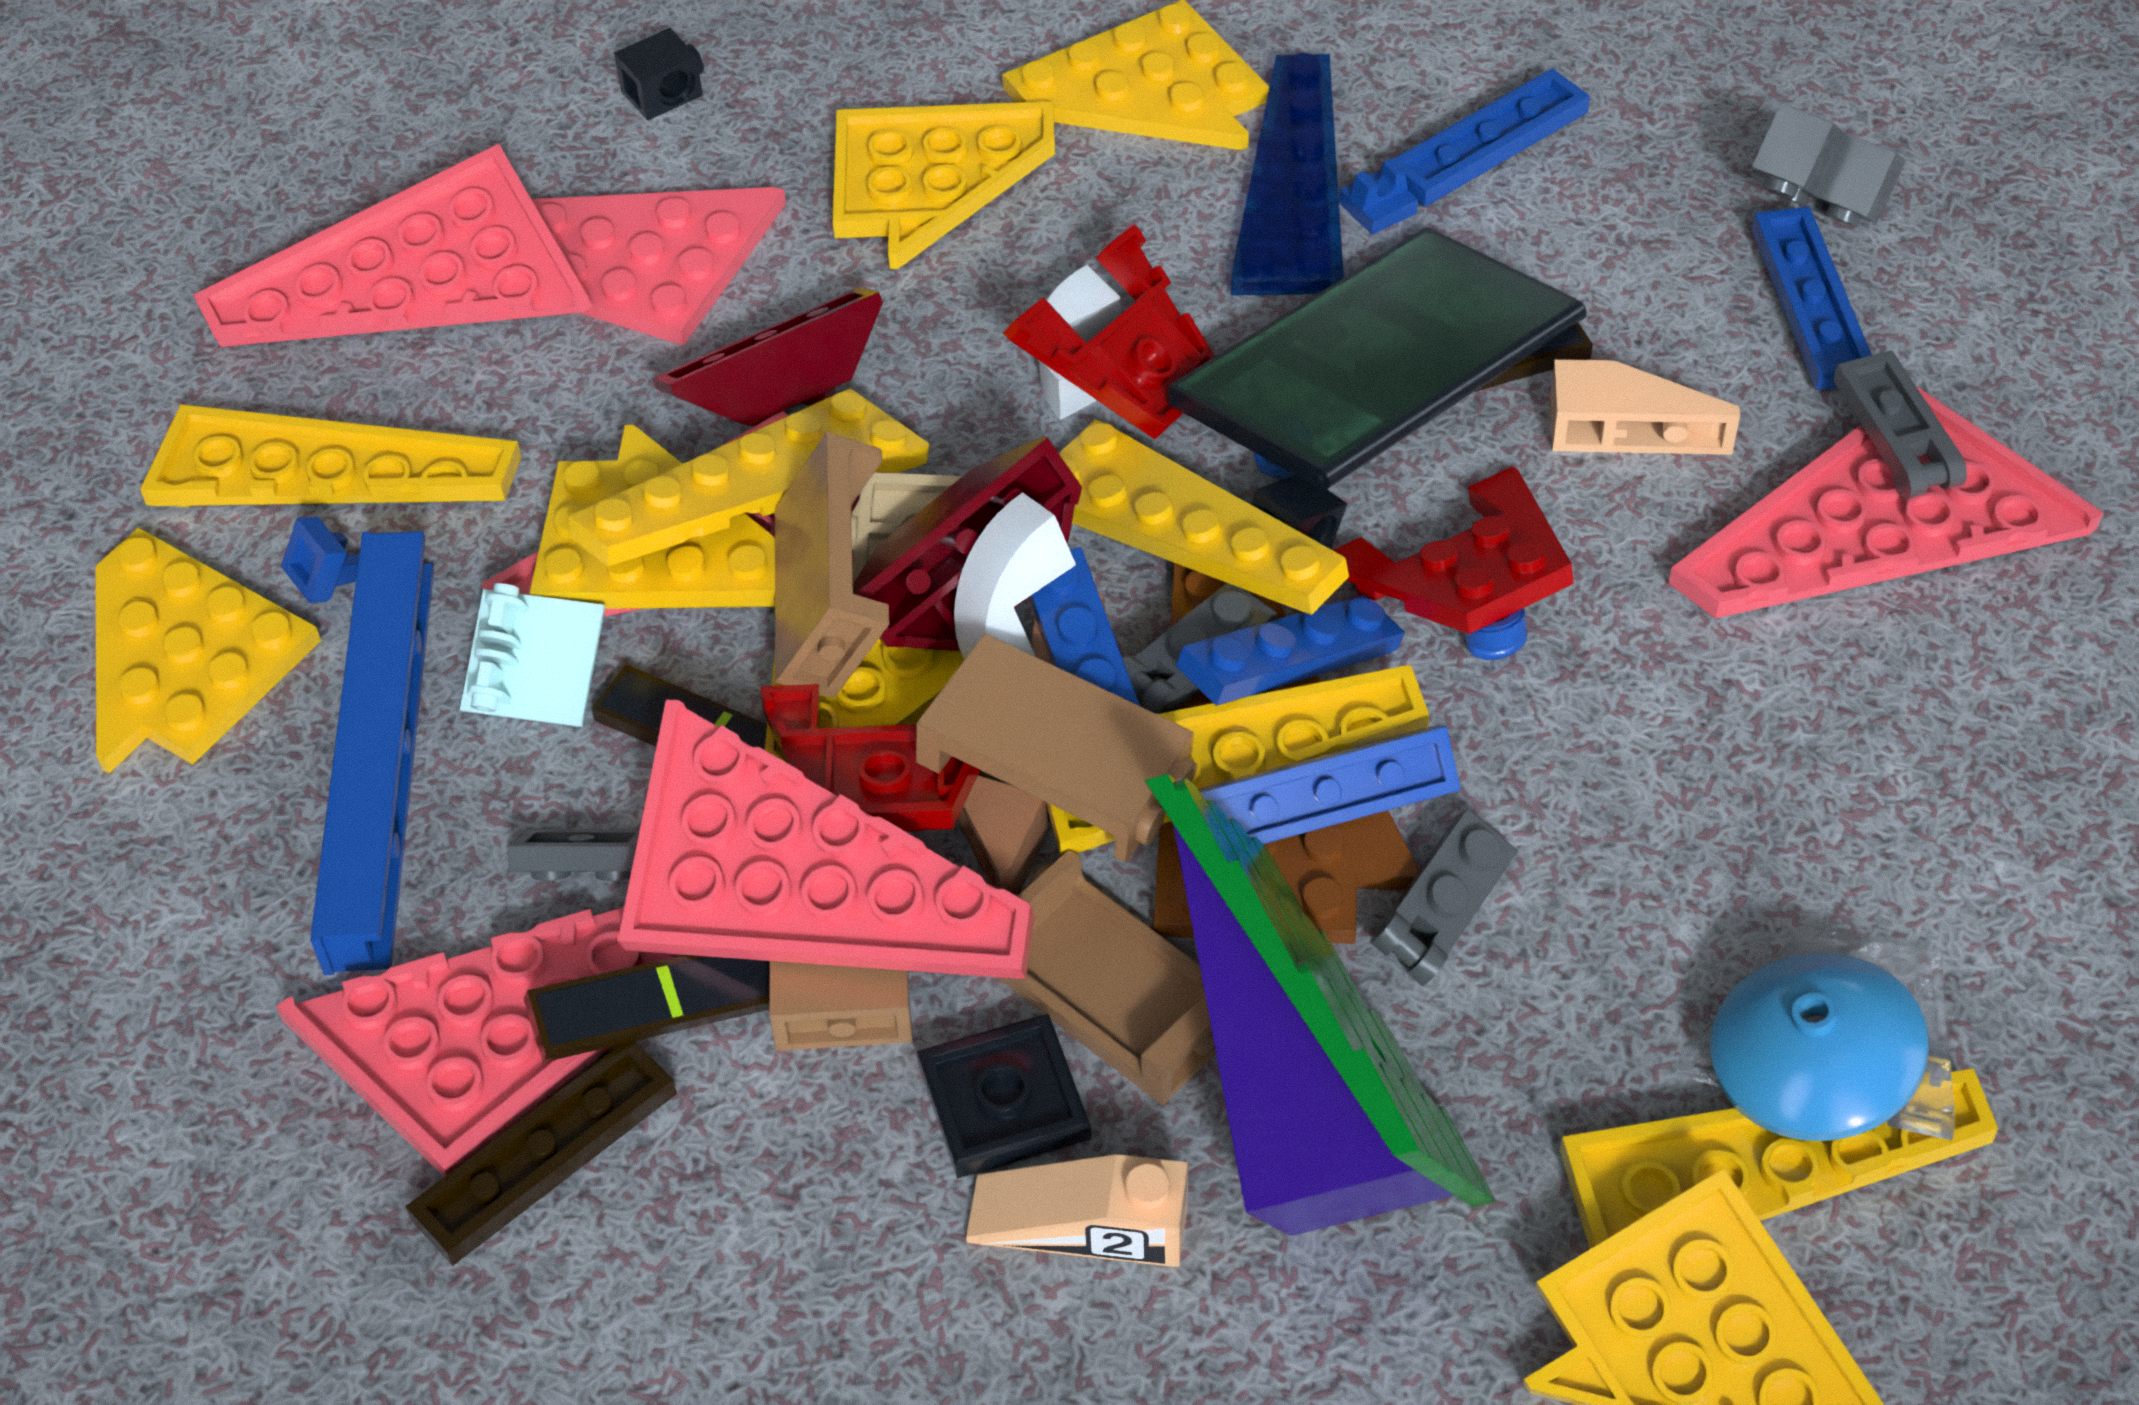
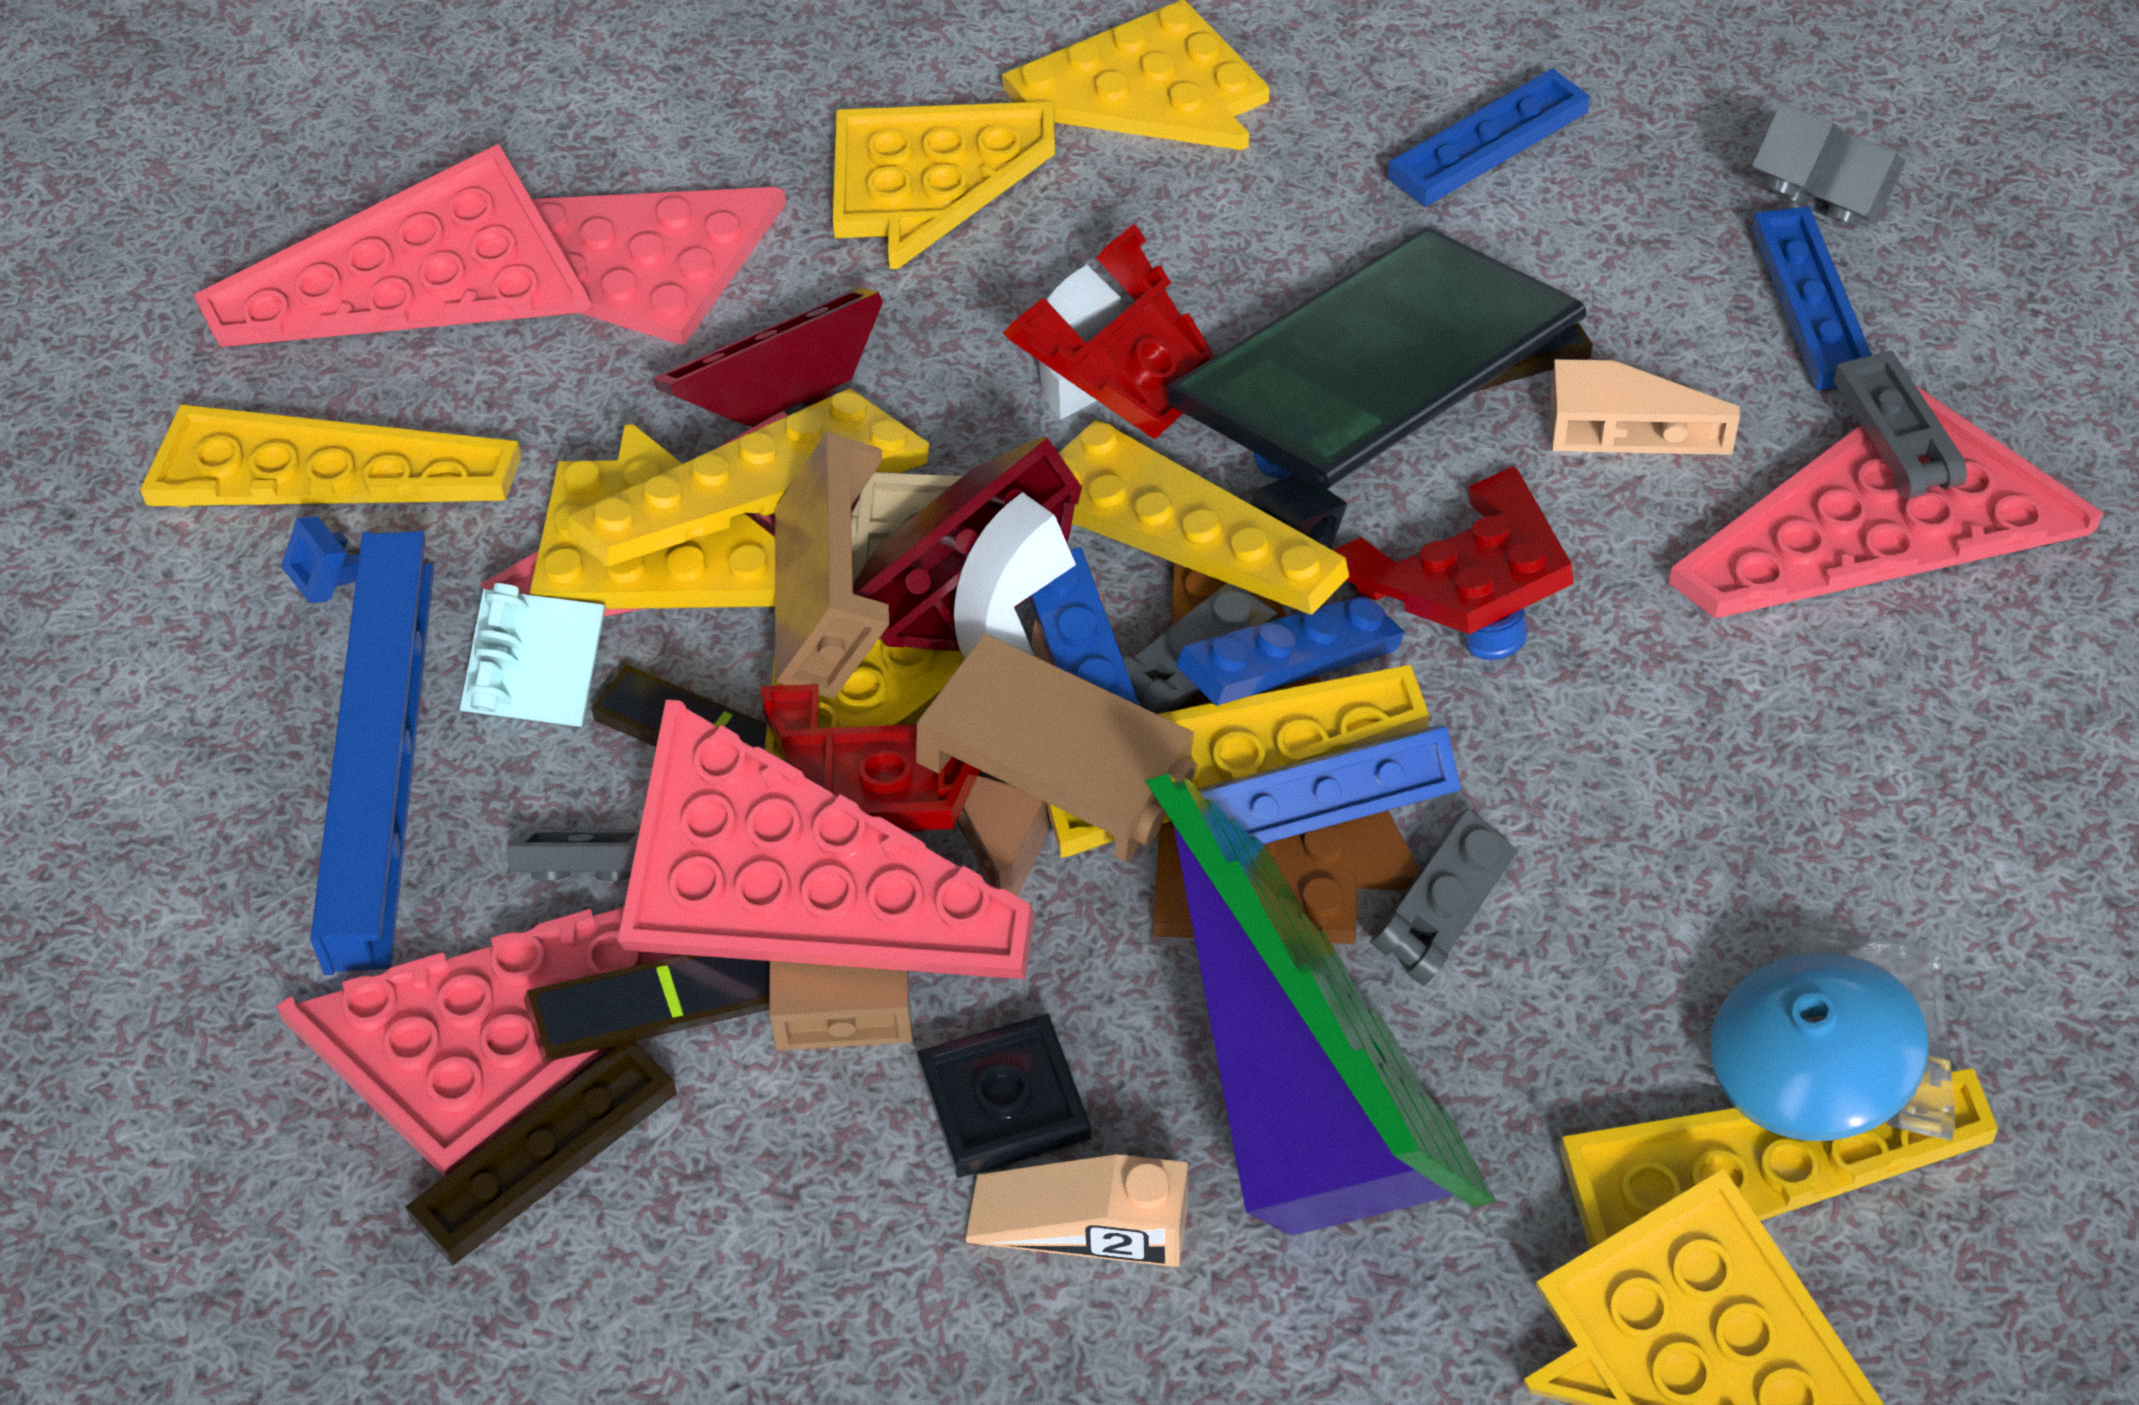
yellow wing [95,528,321,773] -> none
black brick [614,28,704,121] -> none
medium nougat panel [996,850,1216,1106] -> none
clear blue wing [1231,53,1344,296] -> none
blue tile [1339,158,1418,235] -> none

